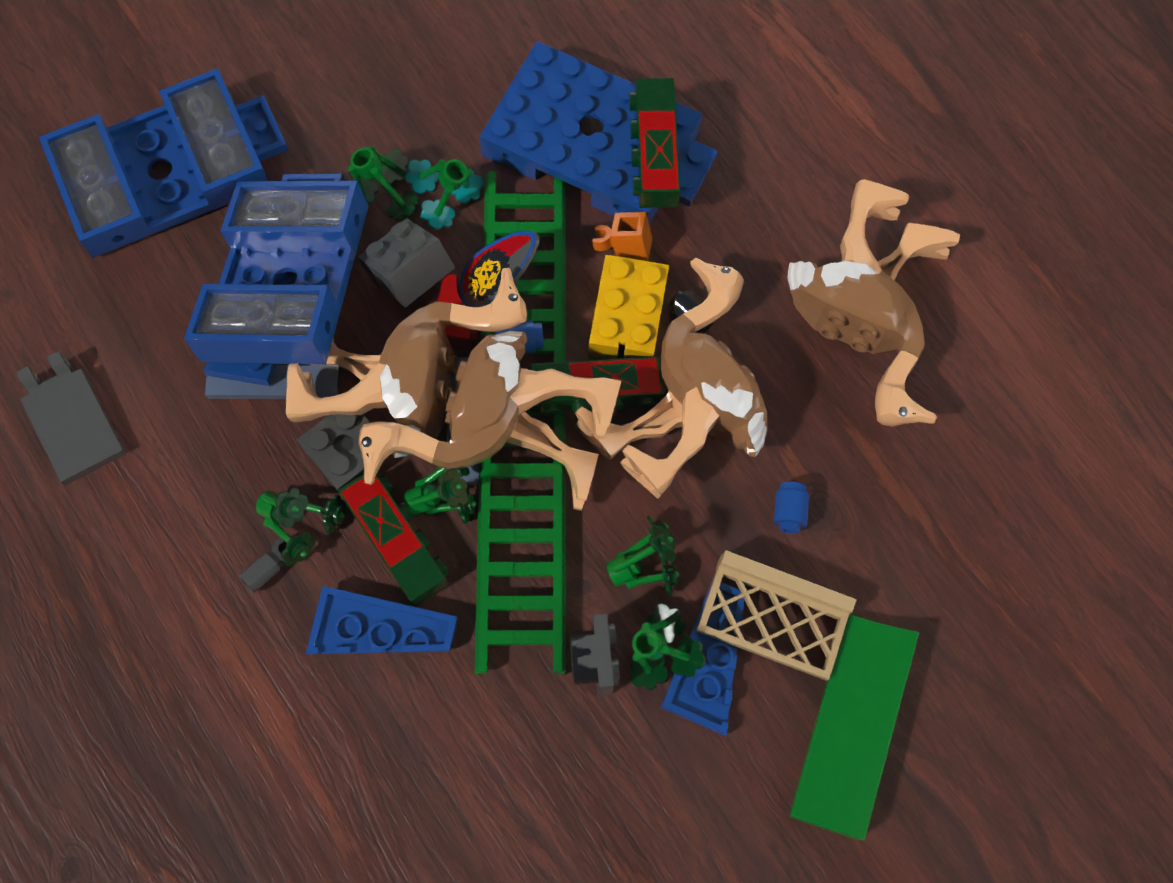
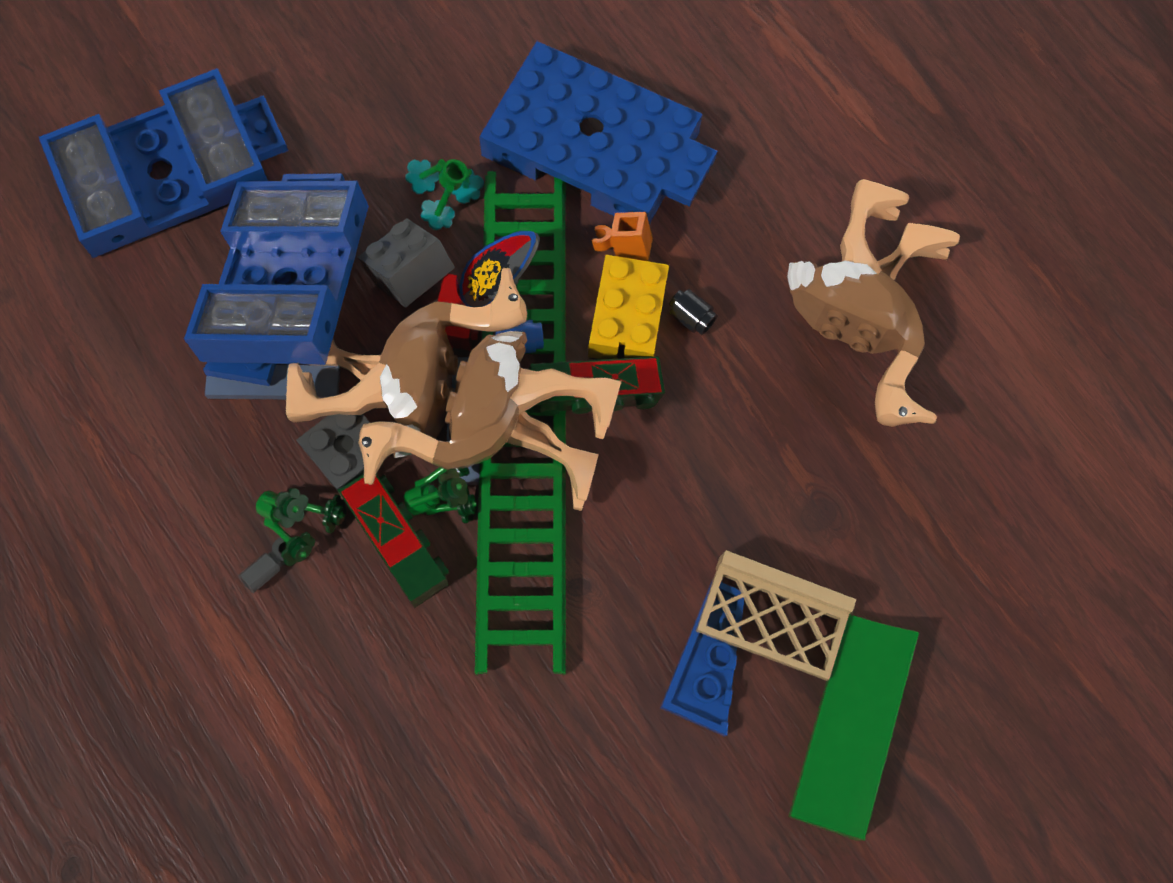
dark grey tile [16,351,126,486] -> none
blue wing [306,586,459,654] -> none
plant [347,146,419,221] -> none
dark grey piece [570,614,620,696] -> none
animal [575,258,768,499] -> none
plant [606,516,679,596] -> none
dark green brick [629,78,680,208] -> none
dark green plant [630,603,706,690] -> none
blue brick [773,482,810,534] -> none

